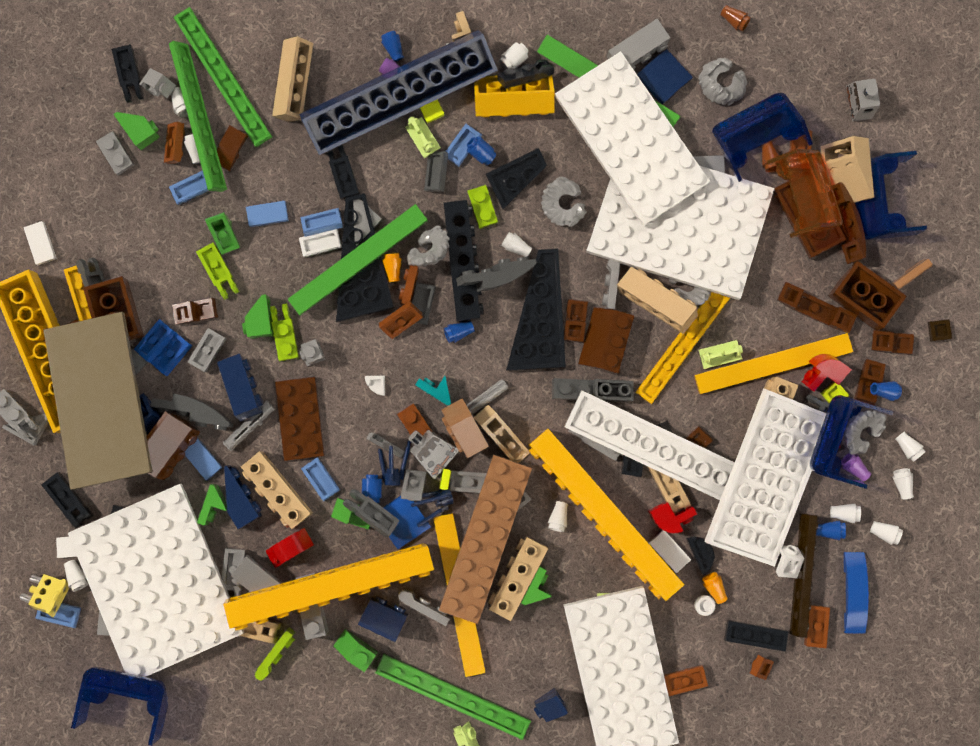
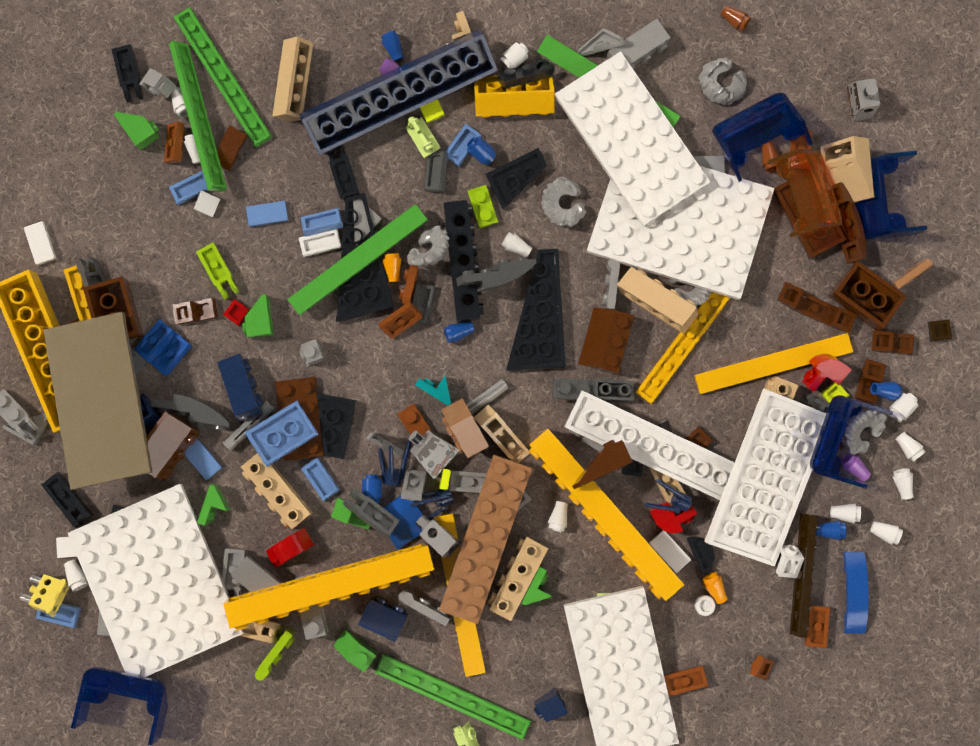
light grey plate [96,131,134,176] -> none
light grey plate [188,328,227,372] -> none
bright green slope [205,212,240,255] -> none
dark blue slope [224,465,262,530] -> none
lime hinge [270,304,299,361] -> none
white tile [365,376,385,396] -> none
reddish brown slope [564,299,588,342] -> none
dark blue slope [637,49,693,105] -> none
yellowish green hinge [699,340,743,369] -> none
black plate [724,620,789,652] -> none
none -> white tile [193,191,220,217]
none -> red tile [223,299,250,327]
none -> medium blue tile [245,401,319,467]
none -> black wing [317,393,356,459]
none -> light grey torso [416,515,462,558]
none -> reddish brown slope [572,439,633,490]
none -> light grey tile [577,28,626,56]
none -> dark blue plant [644,479,692,514]
none -> white brick [888,393,918,423]

